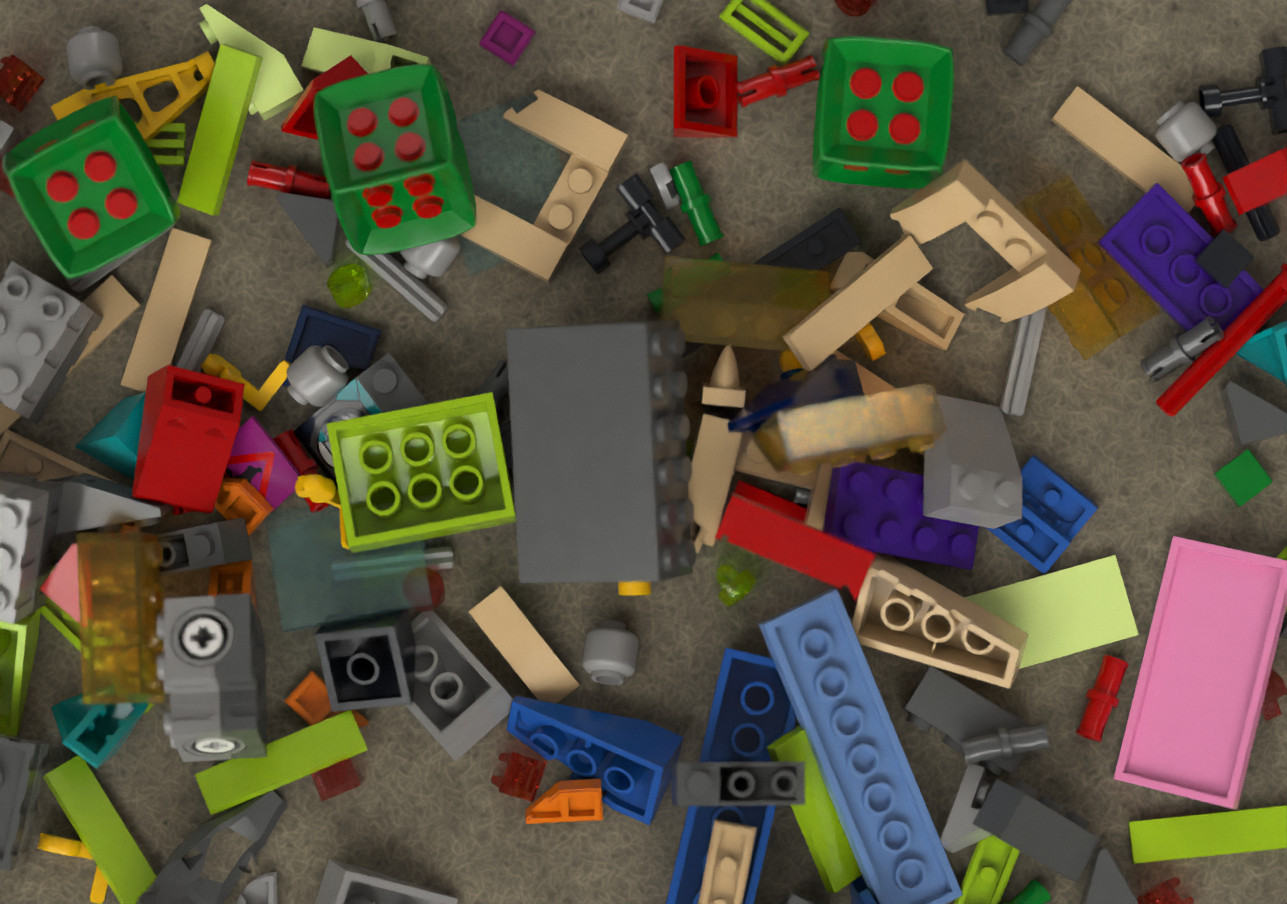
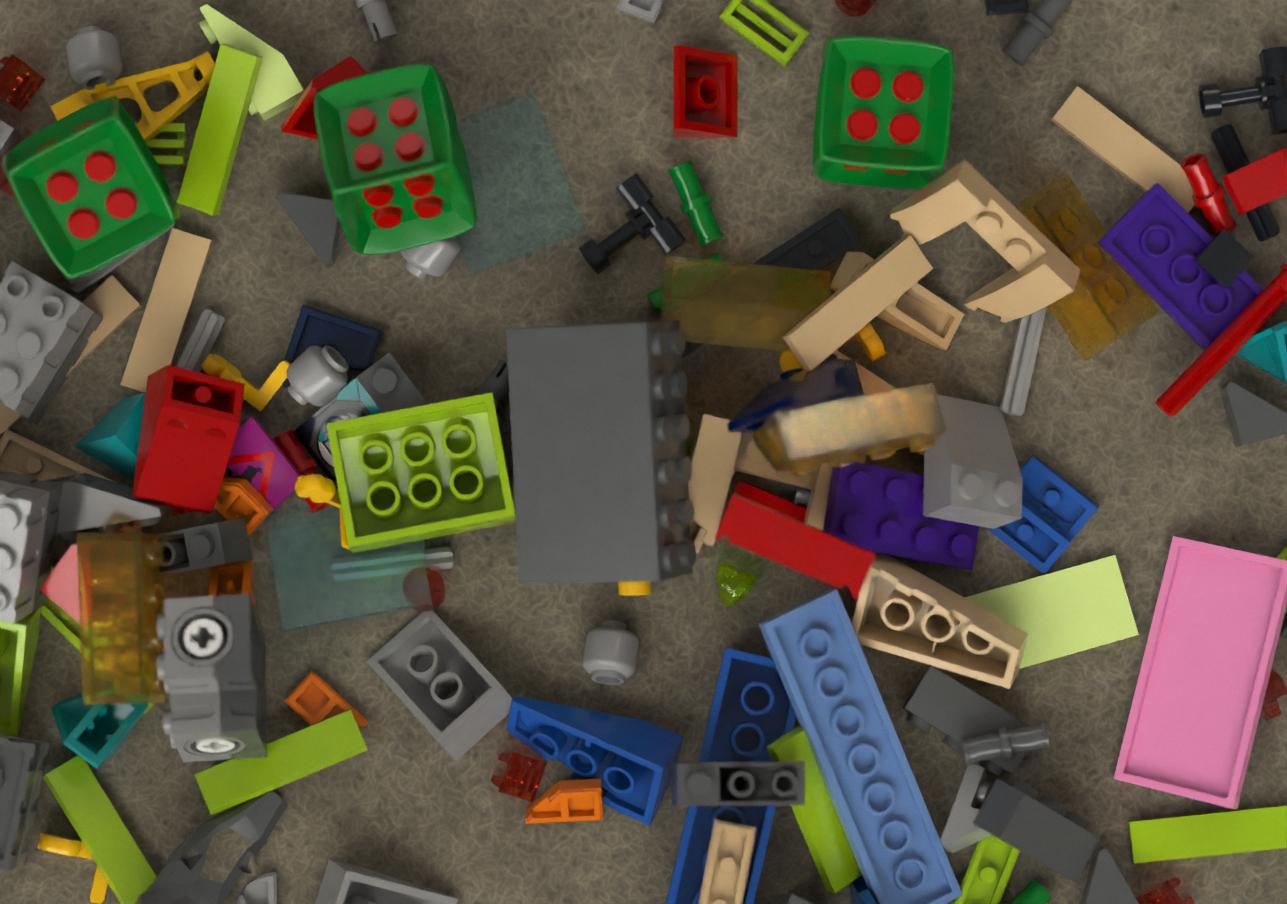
red pin [247,159,332,200] -> none
yellowish green slope [301,27,431,74] -> none
clear red tile [311,758,362,802] -> none
black slope [314,607,416,712] -> none
clear neon green tile [326,264,372,308] -> none
light grey axle [345,239,448,322] -> none
tan wedge [460,90,629,284] -> none
tan slope [468,586,580,704] -> none
magenta tile [479,10,536,67] -> none
light grey tile [650,162,681,210] -> none
tan tile [702,346,746,408] -> none
red pin [734,54,820,108] -> none
red pin [1075,655,1129,743] -> none
dark grey pin [1140,316,1224,383] -> none
light grey head [1155,100,1217,162] -> none
green tile [1213,449,1273,507] -> none

